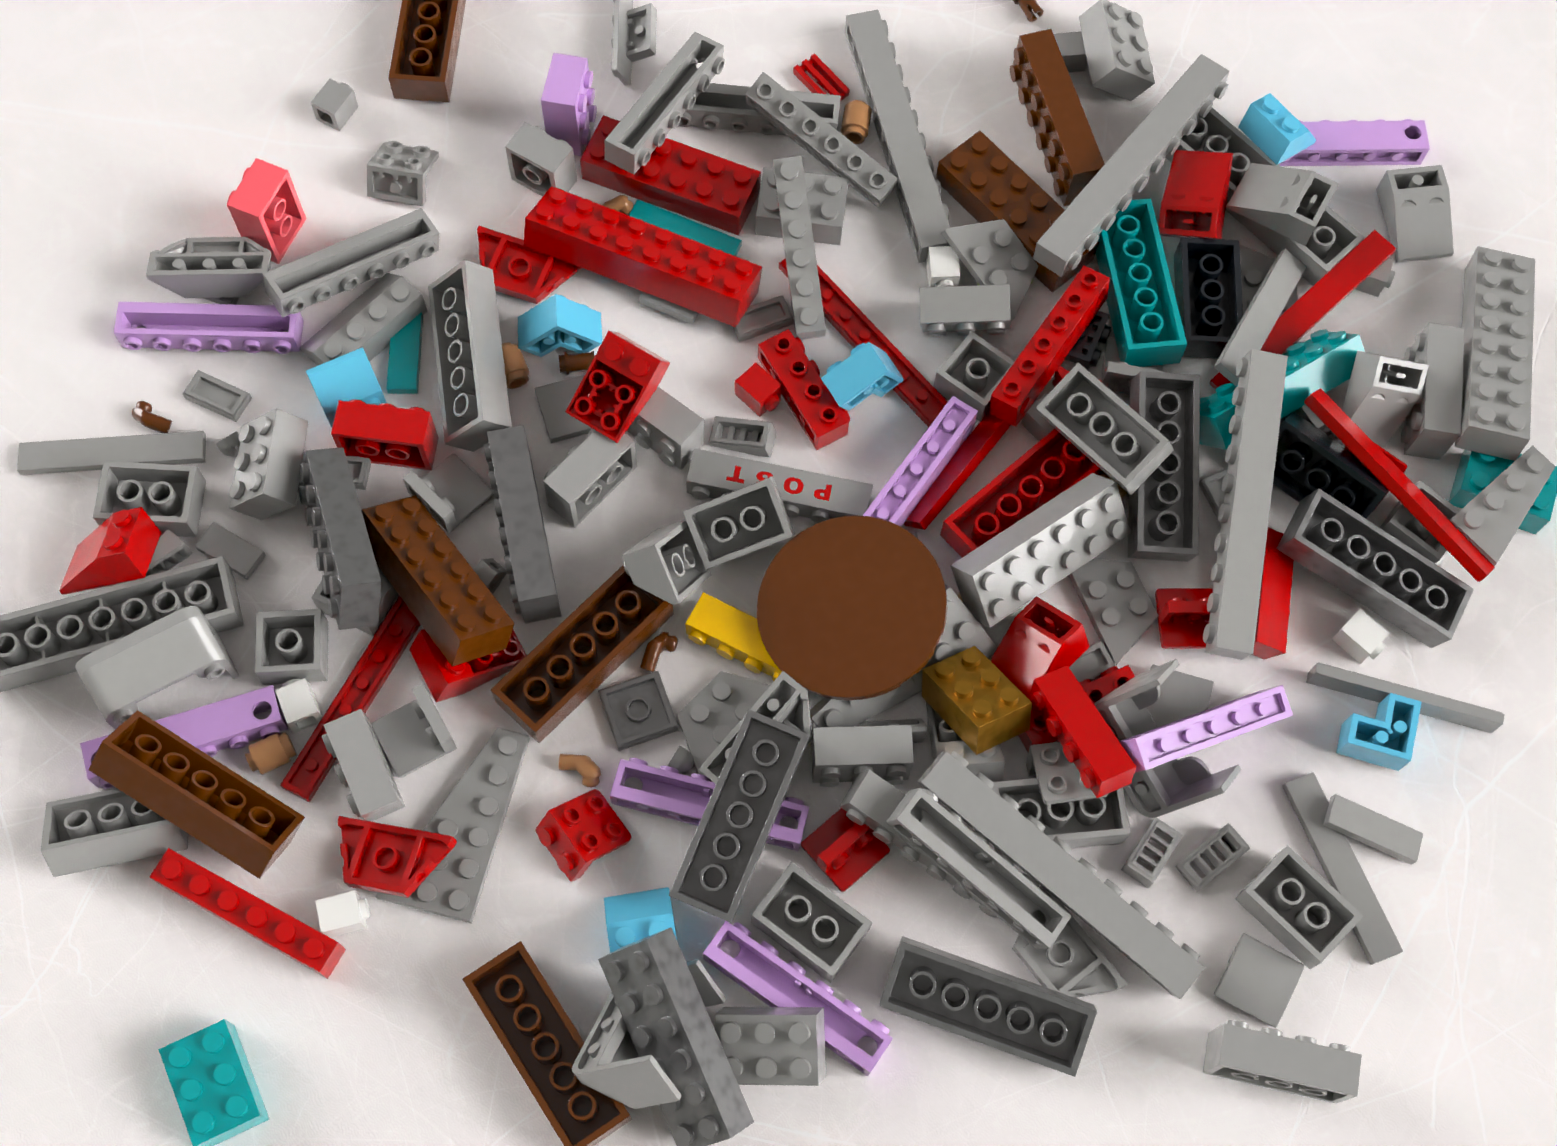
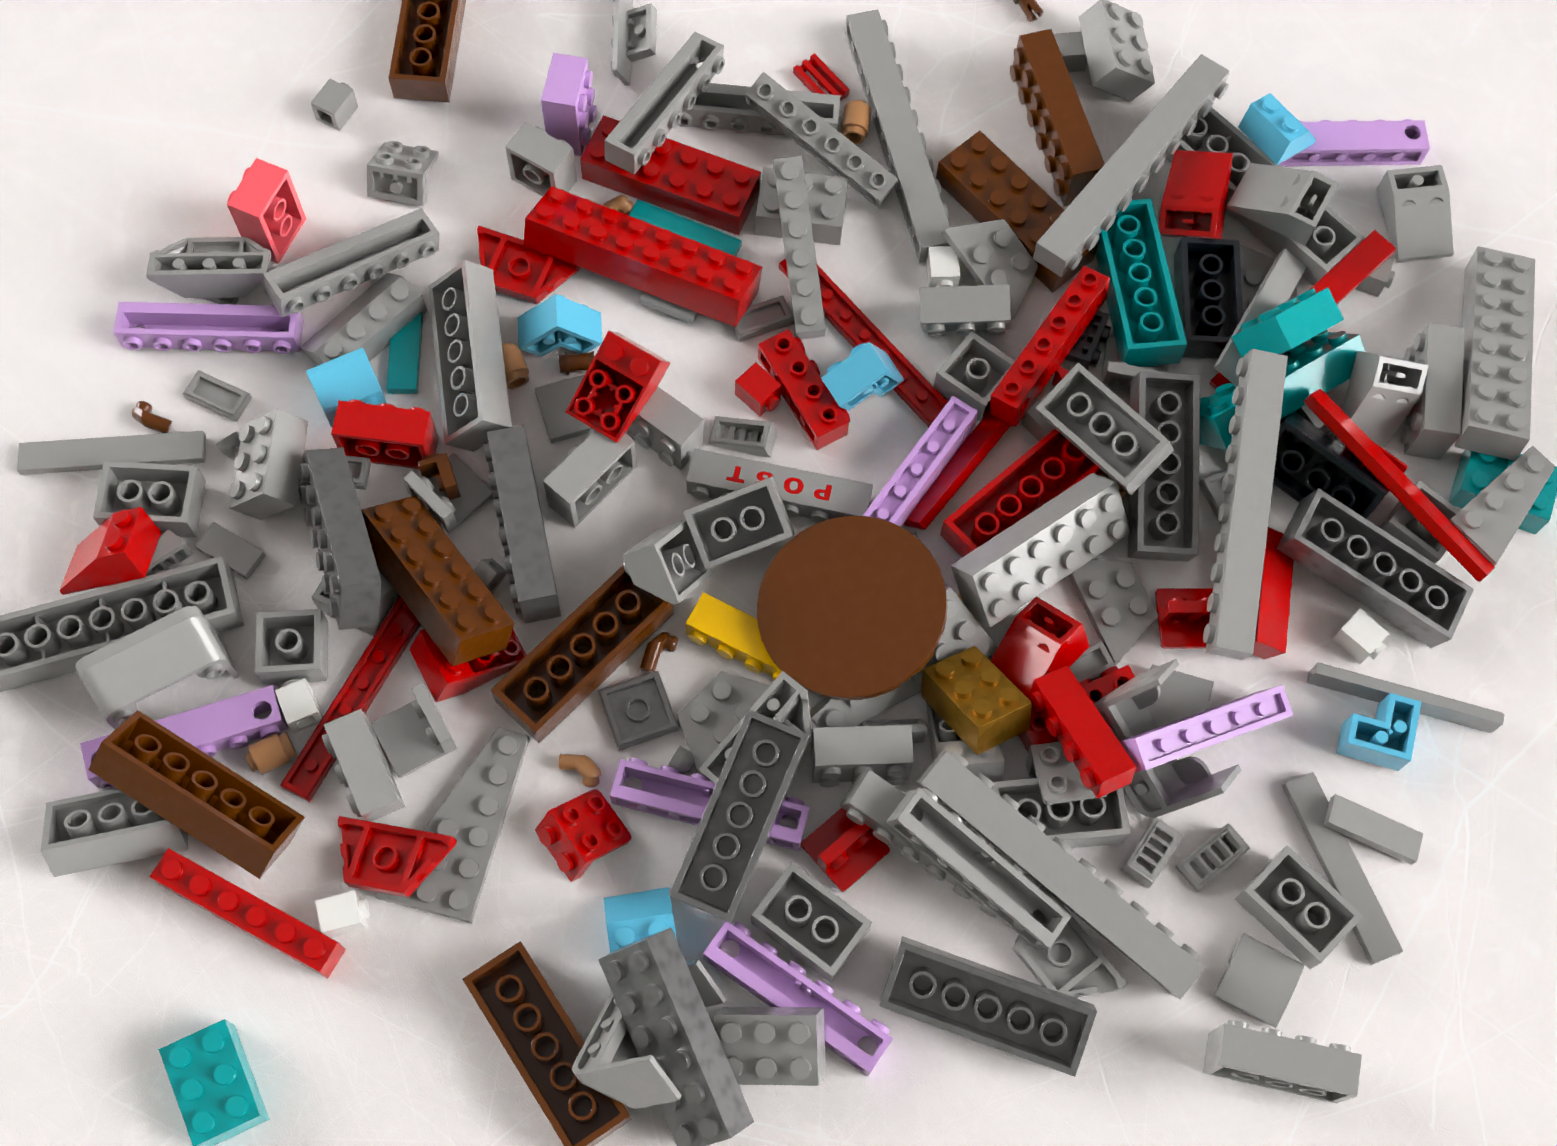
none -> reddish brown bracket [417,453,461,500]
none -> teal brick [1231,288,1344,358]

